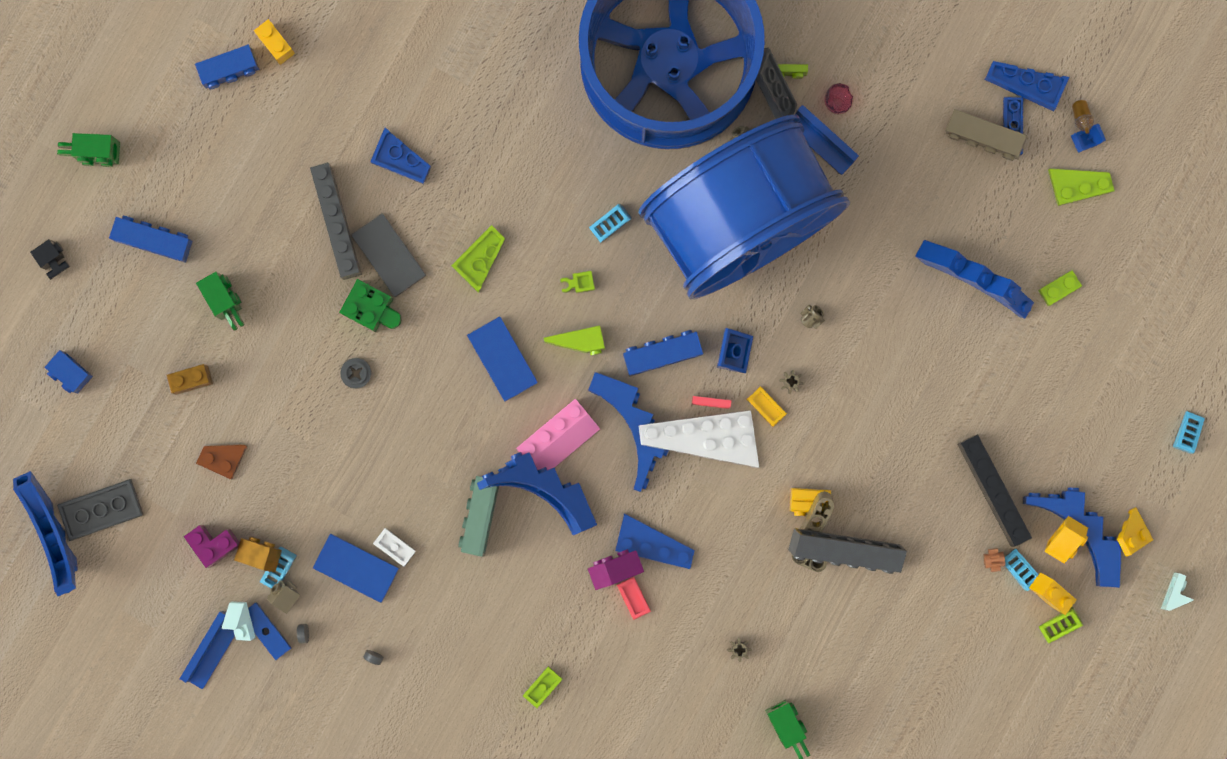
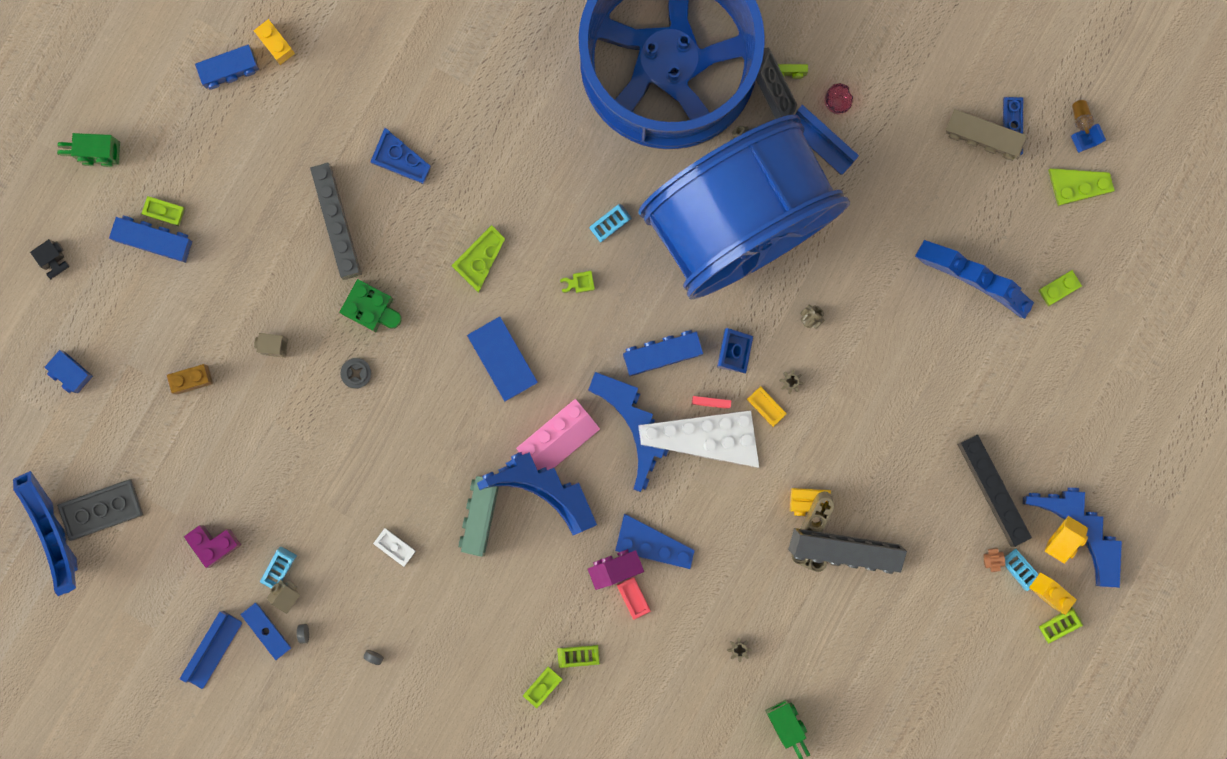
green brick [196,272,245,331] -> none
dark orange wing [196,445,247,480] -> none
light aqua slope [222,601,256,641] -> none
pearl gold brick [234,536,282,572] -> none
blue tile [313,534,399,603] -> none
dark grey tile [351,213,426,297] -> none
lime slope [544,325,605,356] -> none
blue wing [984,61,1069,112] -> none
yellow wing [1117,507,1153,557] -> none
light aqua slope [1161,573,1194,611] -> none
medium azure slope [1173,411,1205,454] -> none
none -> lime plate [141,196,185,226]
none -> dark tan brick [254,333,288,358]
none -> lime slope [557,645,600,668]

